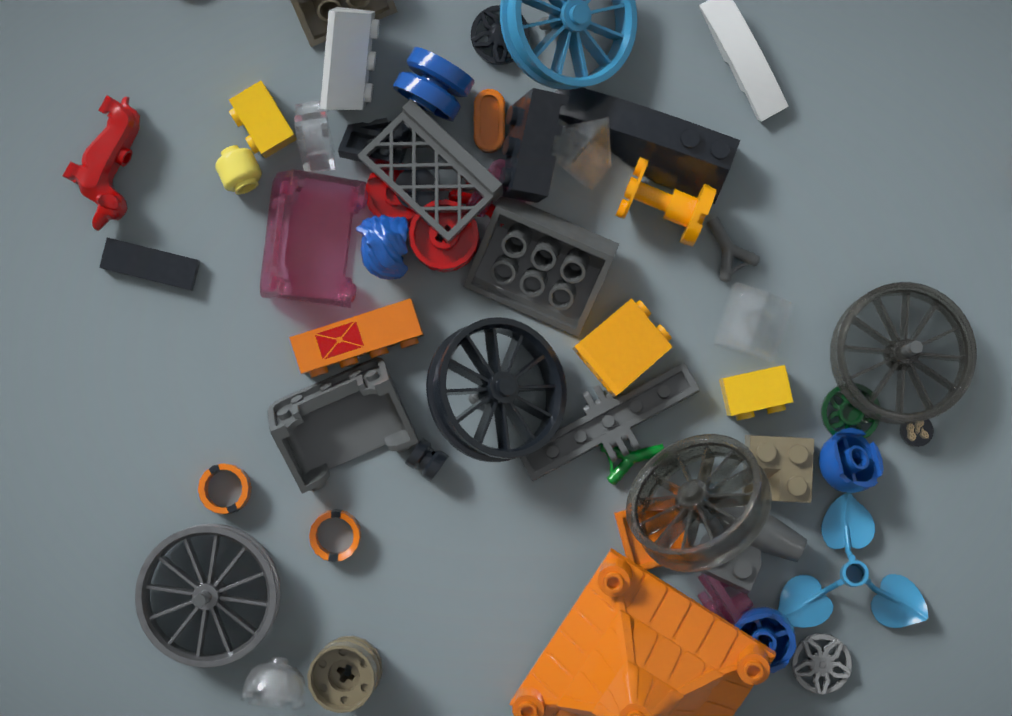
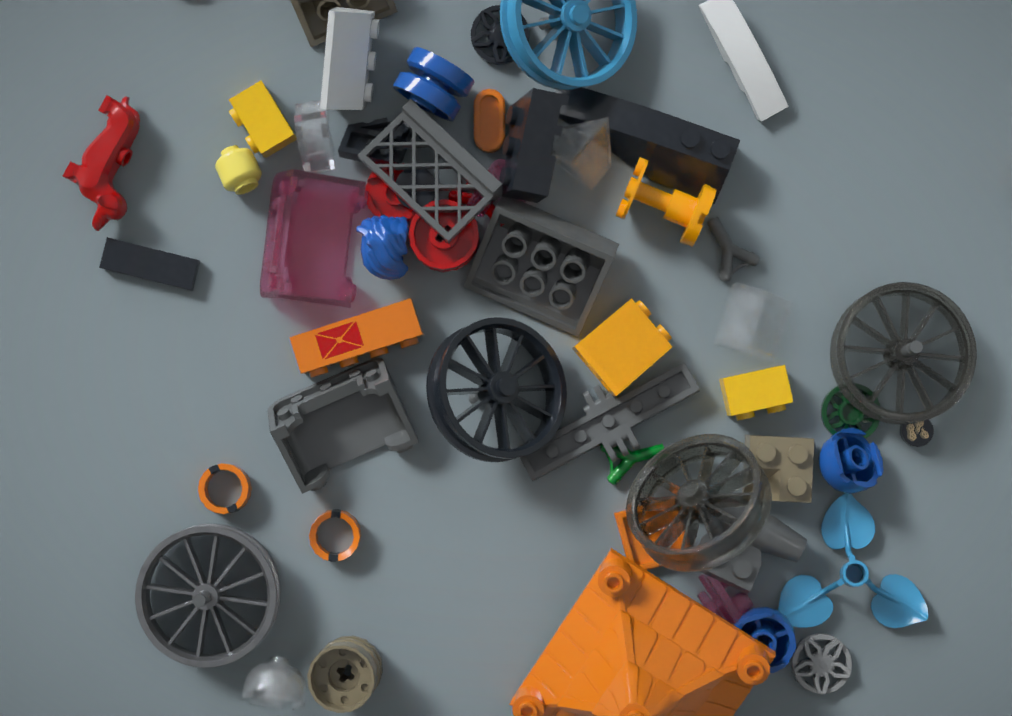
black wheel [405,438,449,482] -> none

